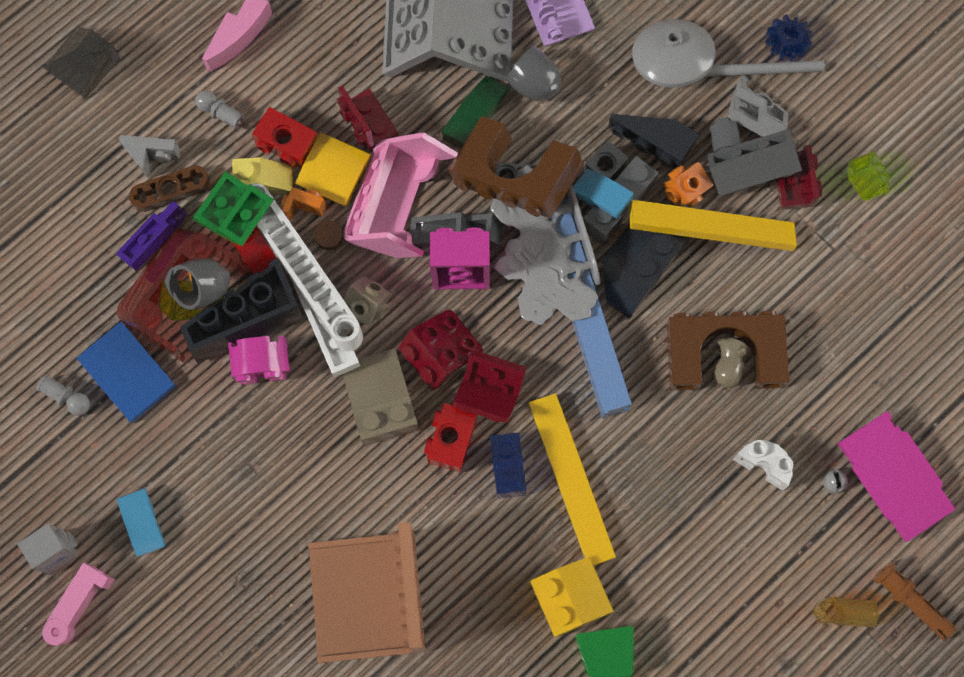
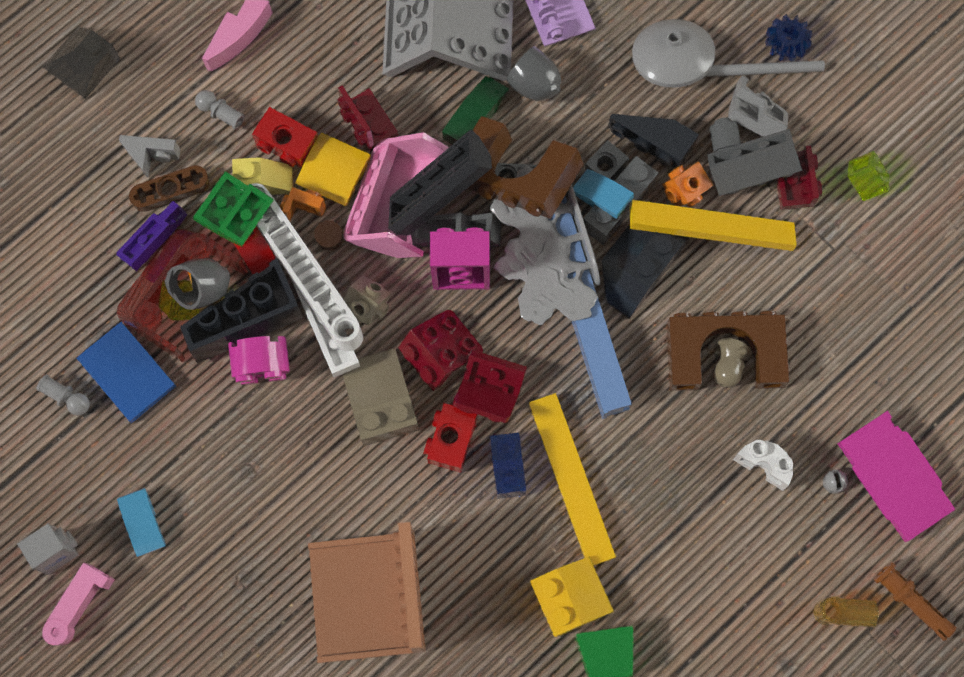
none -> black piece [388,129,492,236]

